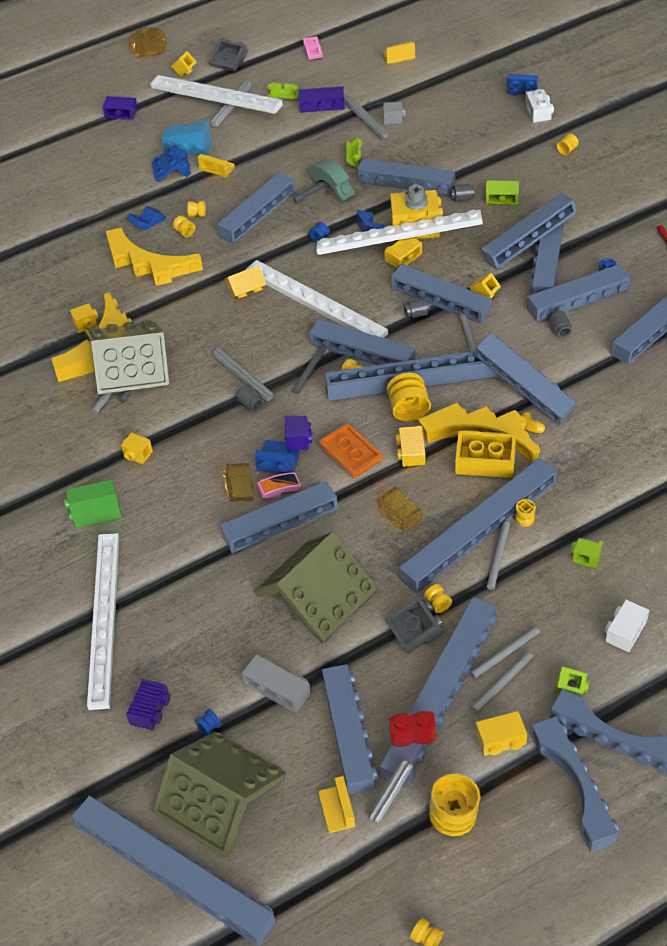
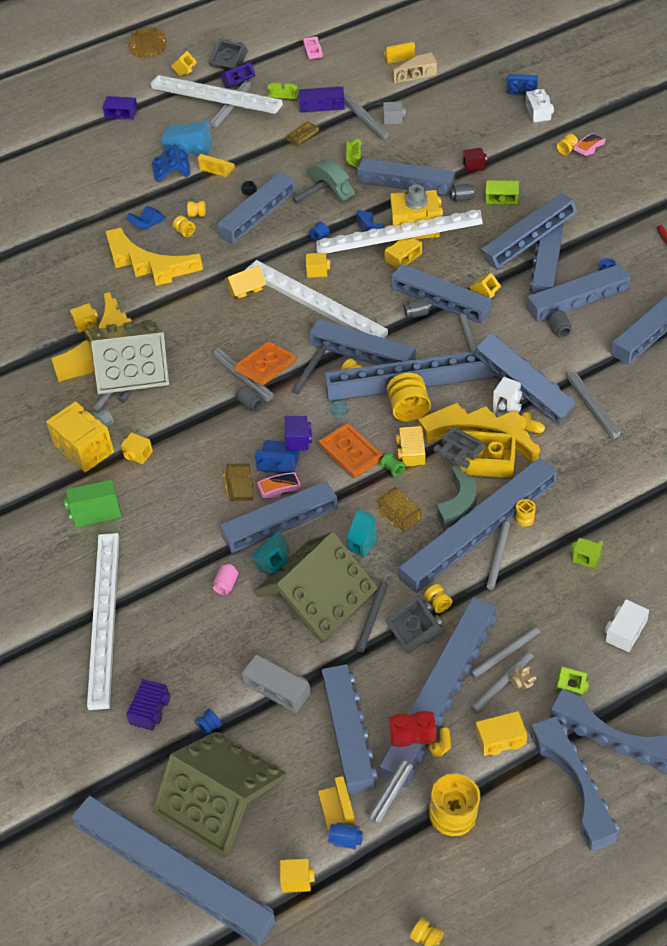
none -> yellow piece [46,401,114,473]
none -> bright pink brick [213,564,239,595]
none -> dark purple brick [220,62,256,89]
none -> orange plate [235,341,296,385]
none -> black plate [241,181,257,195]
none -> teal slope [251,531,289,574]
none -> yellow brick [280,859,315,893]
none -> clear yellow plate [287,121,319,146]
none -> yellow brick [306,253,330,278]
none -> blue brick [328,822,363,850]
none -> clear light blue plate [330,401,349,418]
none -> teal slope [346,509,377,558]
none -> dark grey bar [356,581,388,653]
none -> bright green bush [380,452,406,477]
none -> tan slope [393,53,437,83]
none -> yellow arm [429,728,451,757]
none -> dark grey plate [434,426,485,469]
none -> sand green arch [437,466,477,531]
none -> dark red brick [463,147,487,173]
none -> white brick [493,377,522,417]
none -> tan plate [510,666,536,692]
none -> light grey axle [568,371,621,439]
none -> slope [573,133,606,156]

